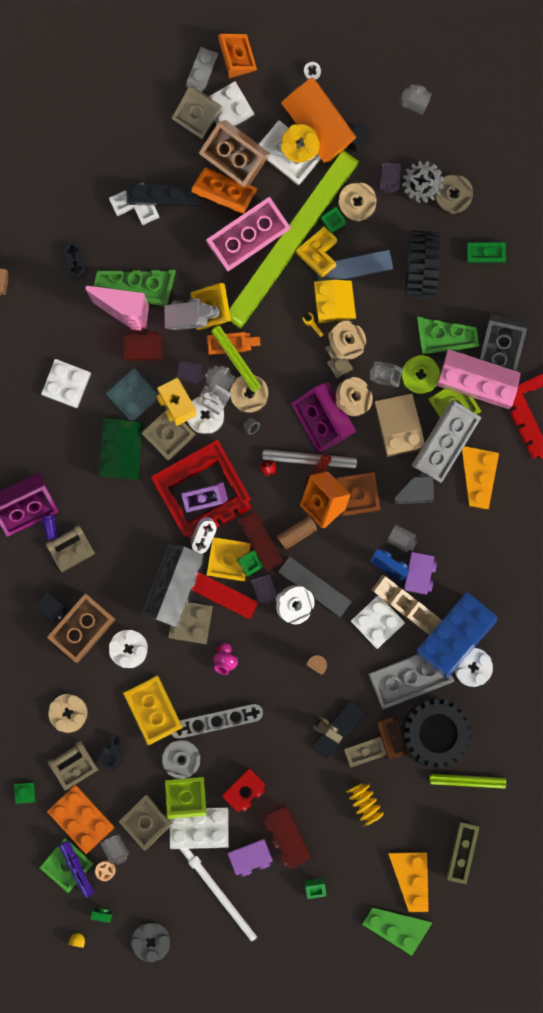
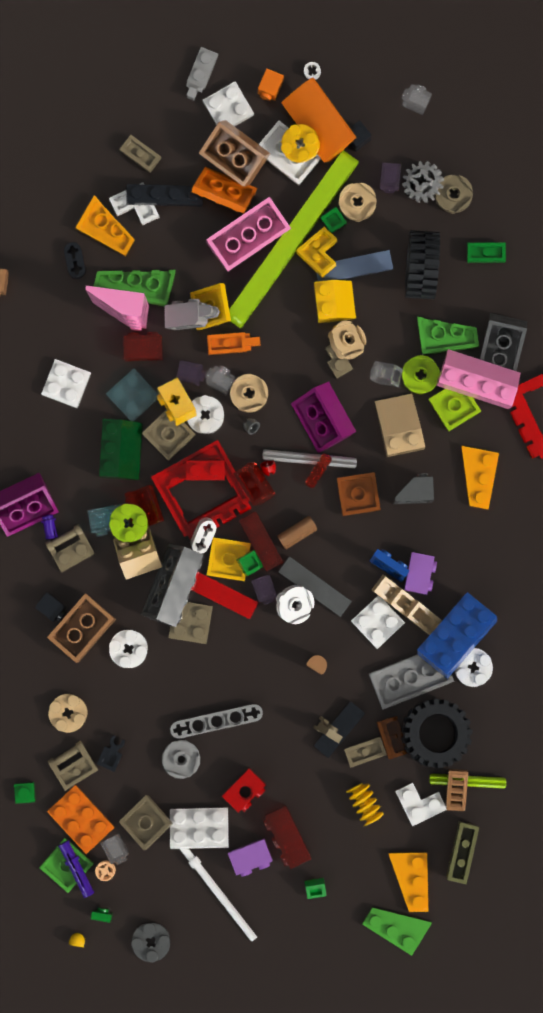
yellow tile [123,676,183,745] -> none
lime plate [165,777,207,819] -> none
dark tan plate [171,86,223,139] -> none
medium lavender brick [181,482,228,512] -> none
clear brick [200,382,232,415] -> none
lime axle [212,326,261,392] -> none
dark pink animal [213,643,238,675] -> none
orange slope [218,34,257,78] -> none
orange slope [300,472,351,528] -> none
yellow hand [303,312,324,337] -> none
tan plate [336,377,373,416] -> none
clear brick [386,525,417,553] -> none
light grey tile [412,399,482,483] -> none
none -> light orange wing [75,195,135,257]
none -> clear light blue brick [87,503,130,537]
none -> lime plate [109,504,148,542]
none -> tan slope [113,527,162,580]
none -> dark tan plate [119,135,161,173]
none -> clear red bracket [125,485,164,527]
none -> red brick [186,460,225,481]
none -> clear red brick [233,463,276,506]
none -> orange brick [258,68,284,101]
none -> white plate [395,783,447,826]
none -> medium nougat slope [446,769,468,811]

